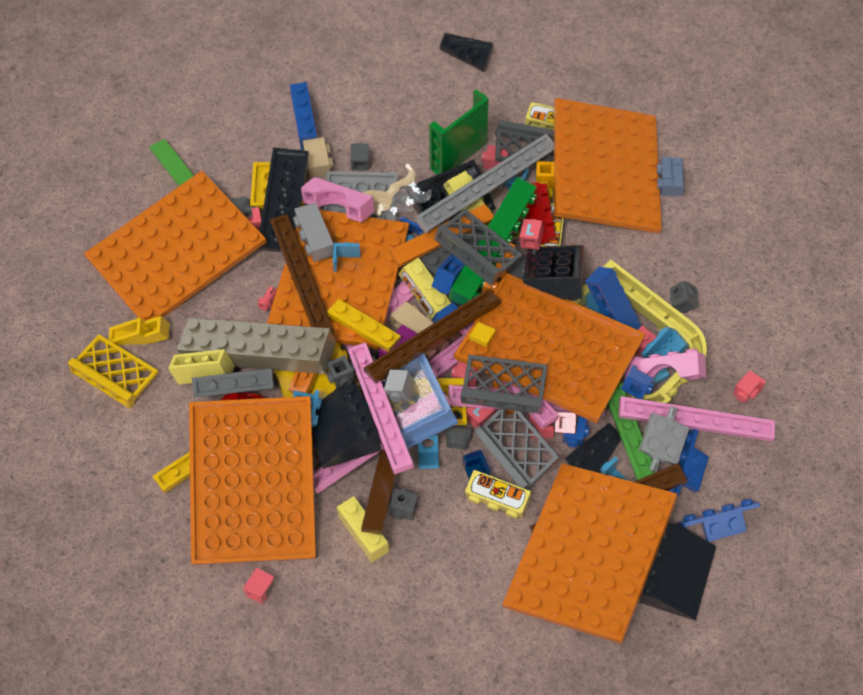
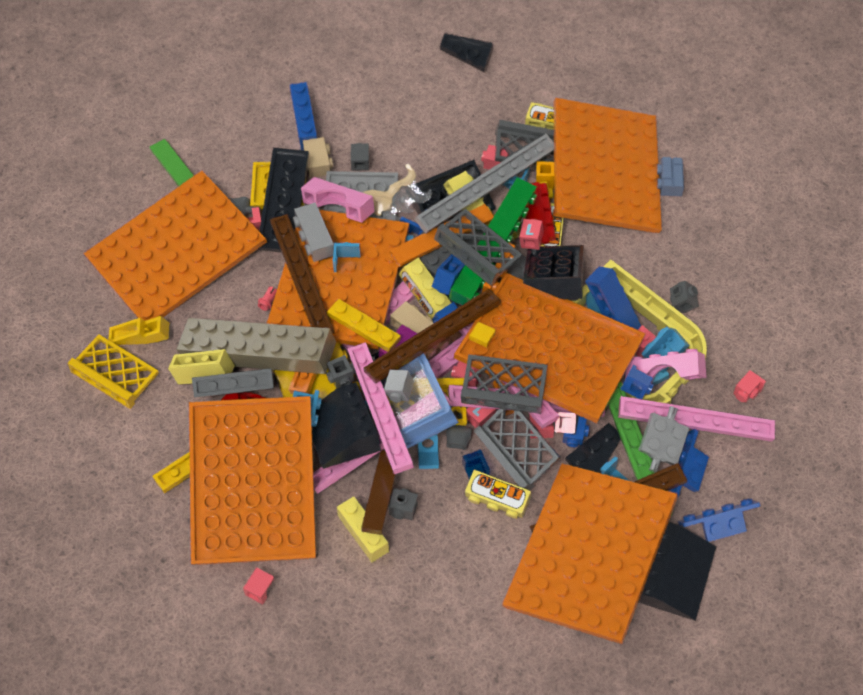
green panel [429,89,489,175] -> none

